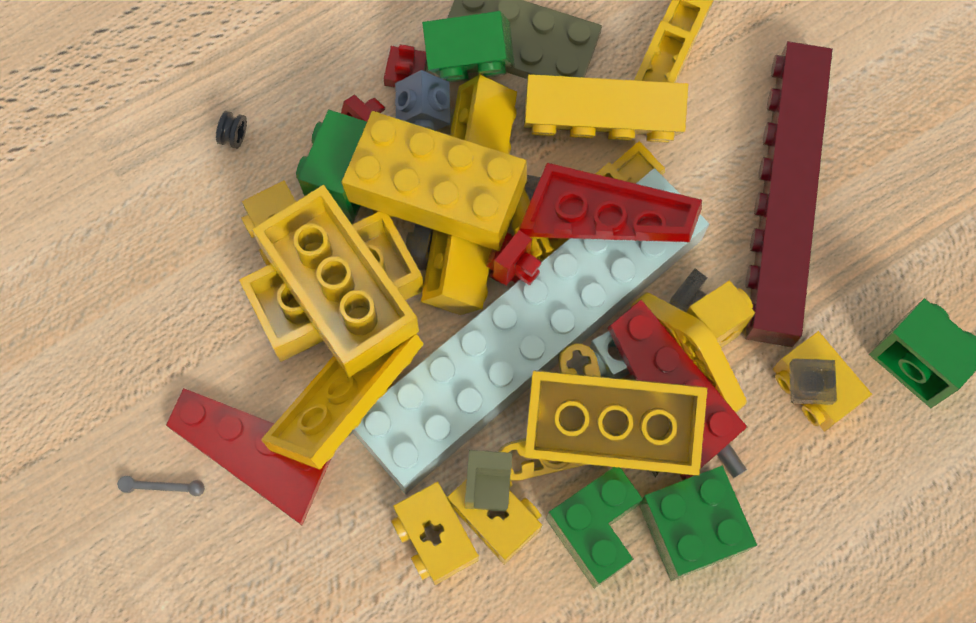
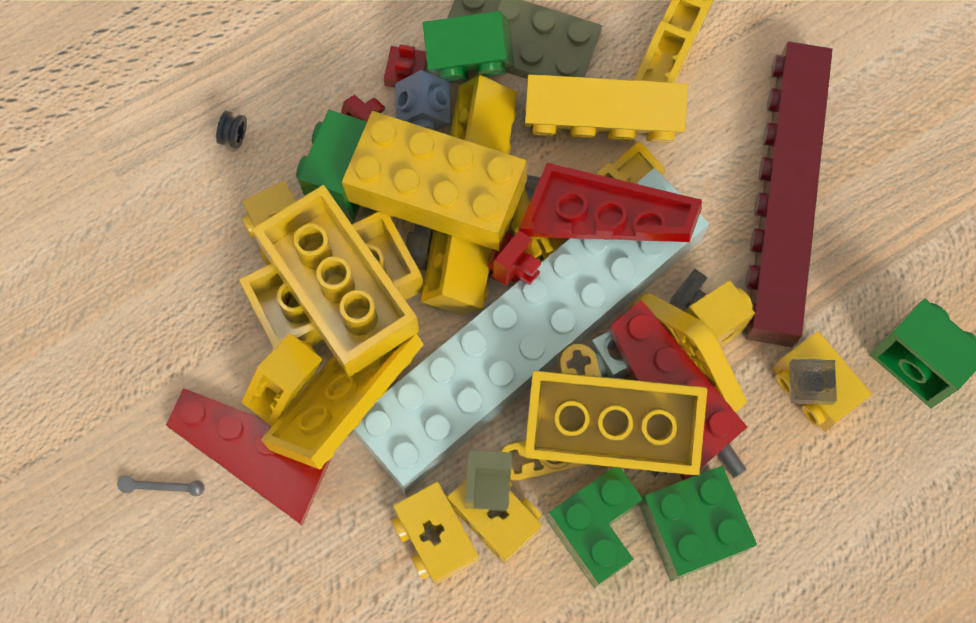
none -> yellow brick [241,333,322,427]

